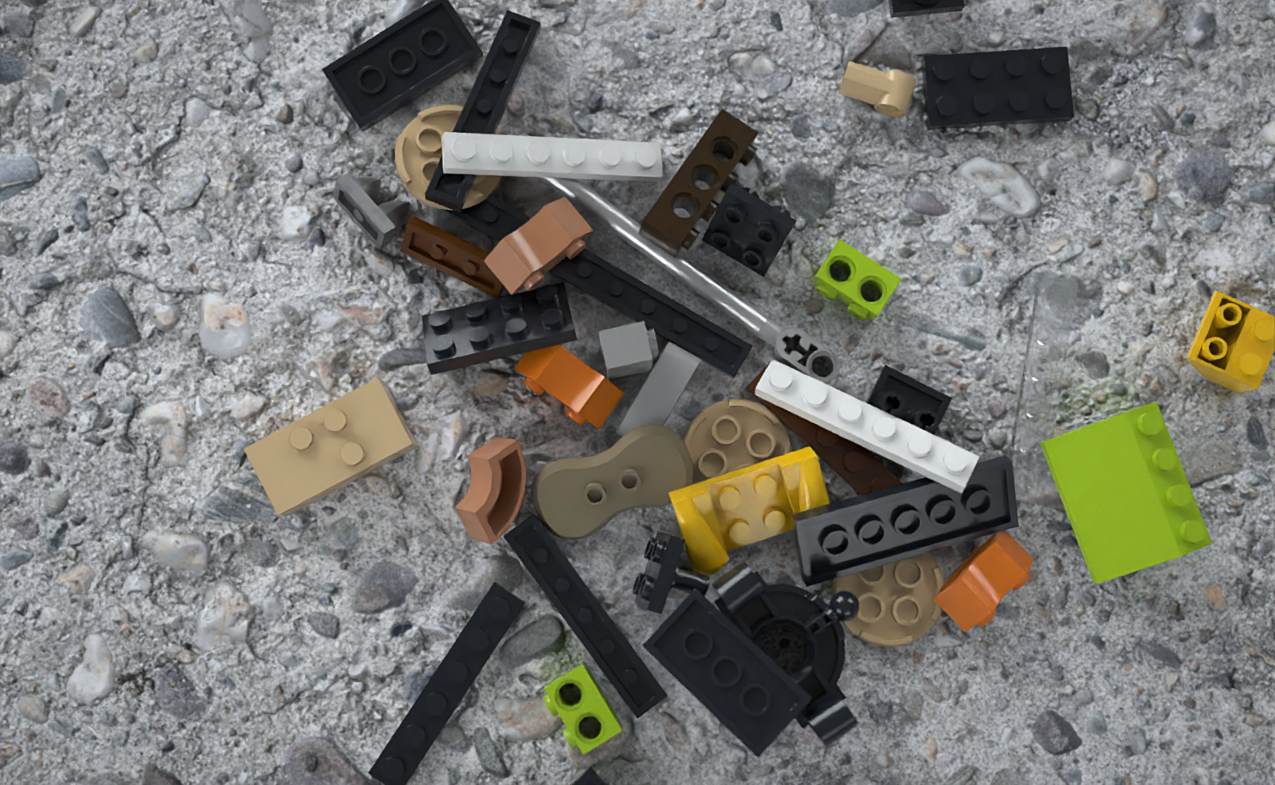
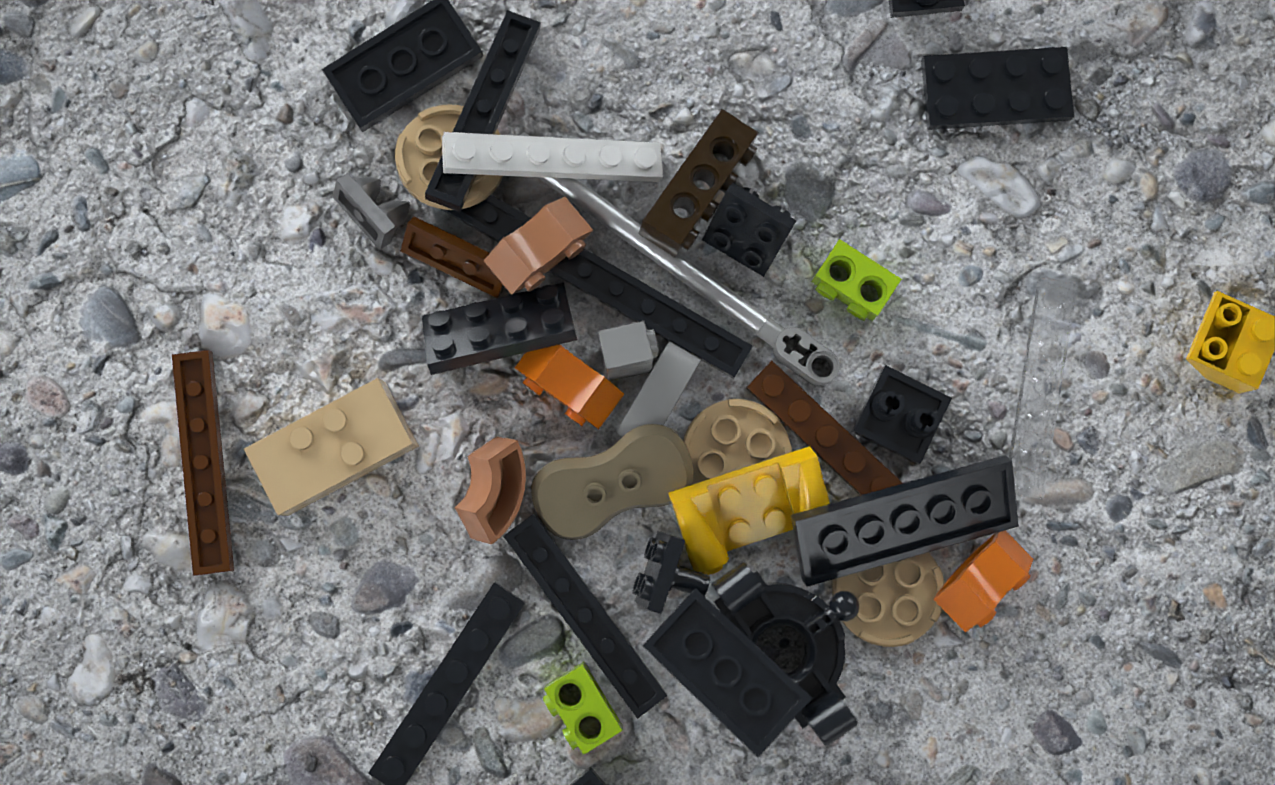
white plate [755,359,980,494] -> none
tan piece [838,61,916,117] -> none
lime slope [1040,401,1212,584] -> none
none -> reddish brown plate [172,350,234,576]

